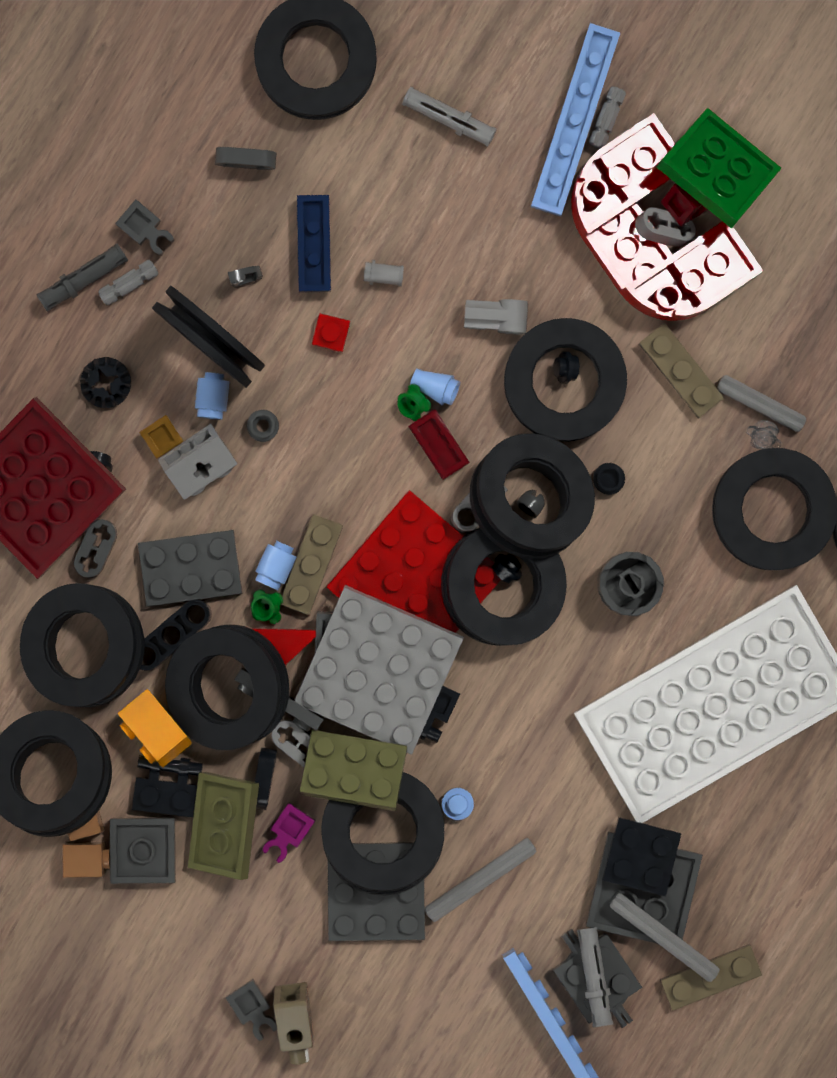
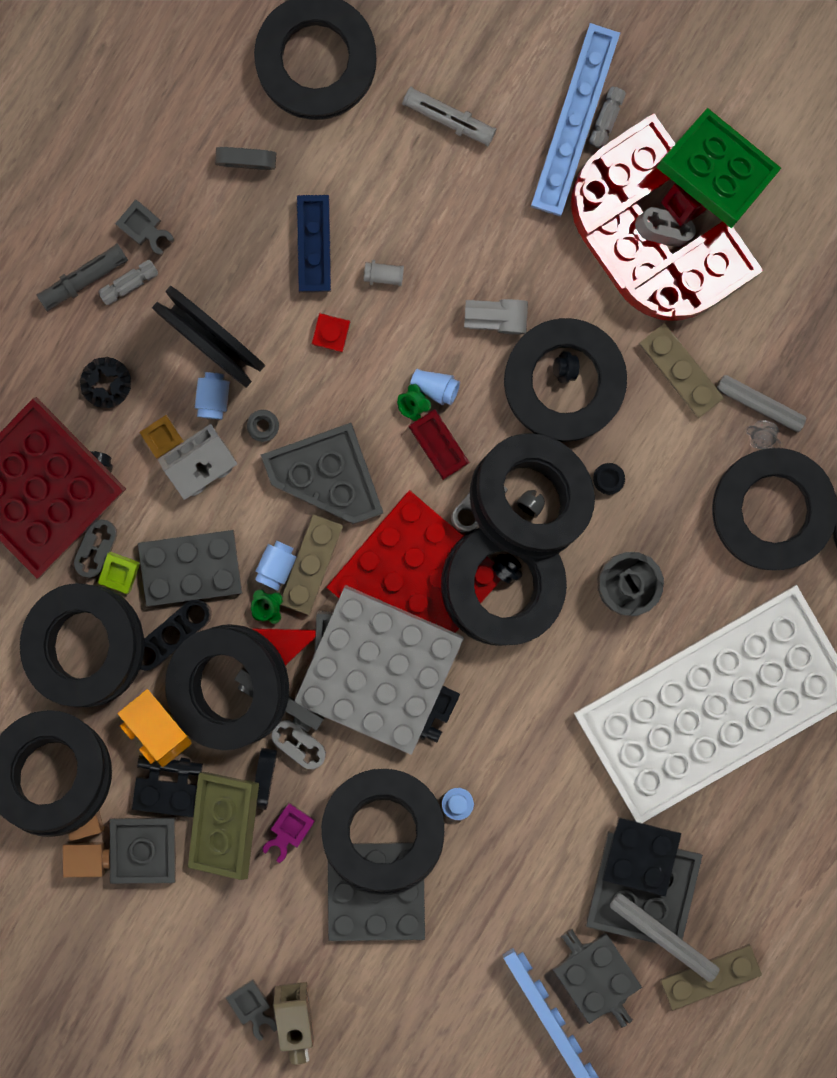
dark grey tile [228,266,263,287] -> none
olive plate [300,730,407,811] -> none
light grey axle [425,838,536,922] -> none
light grey pin [577,927,613,1027] -> none
none -> lime plate [98,552,140,594]
none -> dark grey plate [261,423,384,524]

